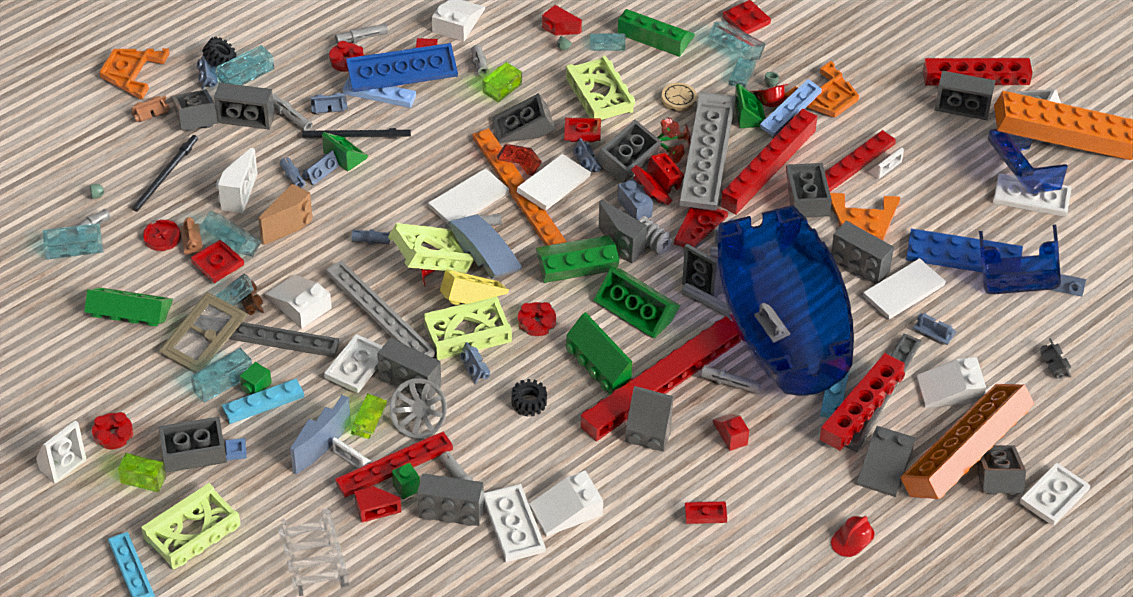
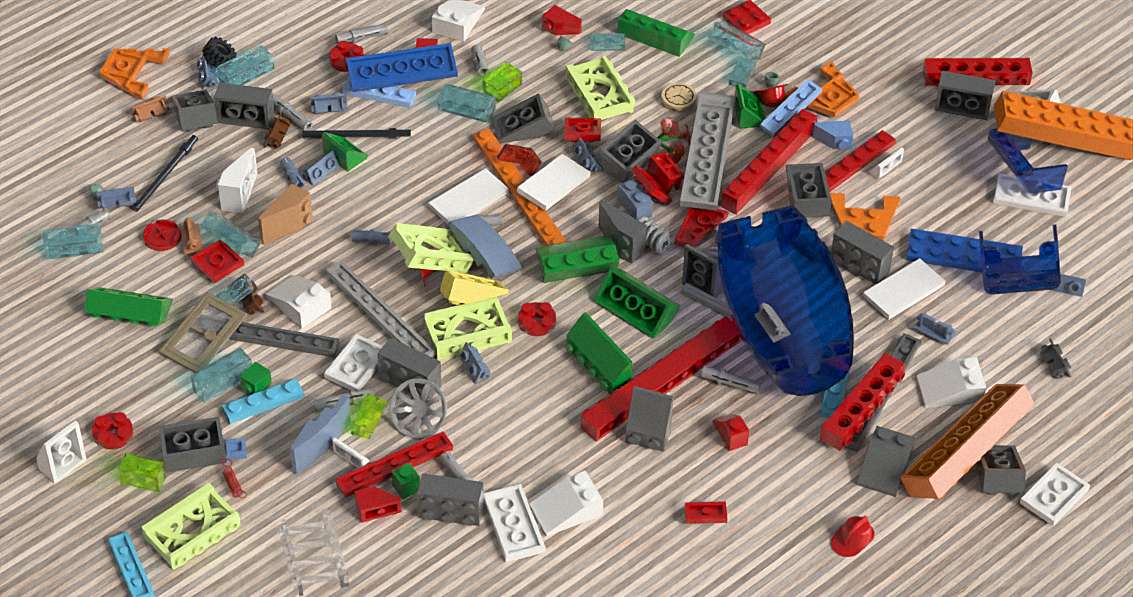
black tyre [511,379,547,417] -> none
none -> sand blue hinge [96,186,136,209]
none -> red piece [222,459,247,498]
none -> reddish brown hinge [264,112,290,149]
none -> light grey pin [314,387,375,412]
none -> clear light blue brick [438,83,496,123]
none -> medium blue slope [813,120,853,149]

